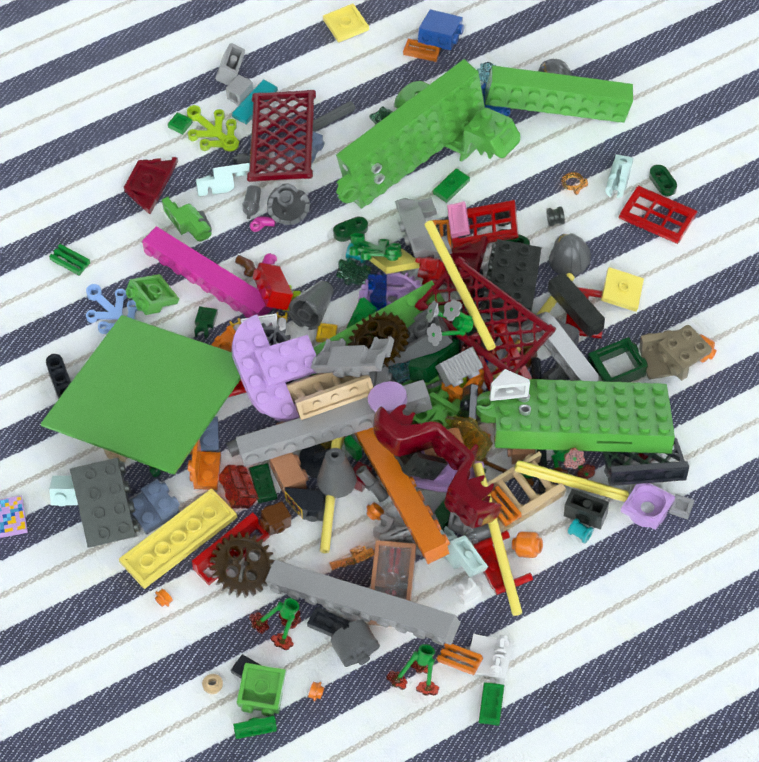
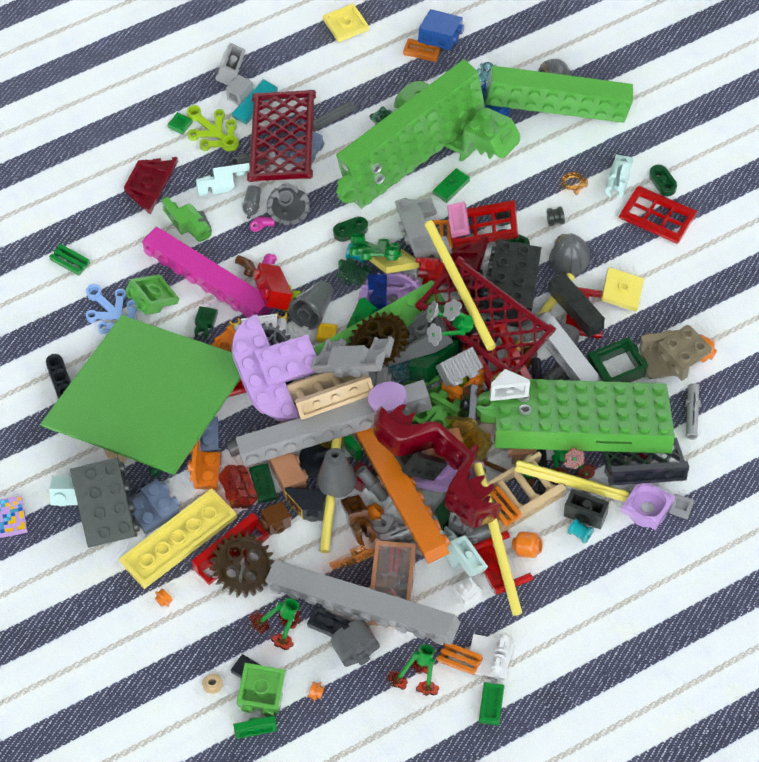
none -> reddish brown plate [340,495,376,545]
none -> light grey pin [685,383,701,440]

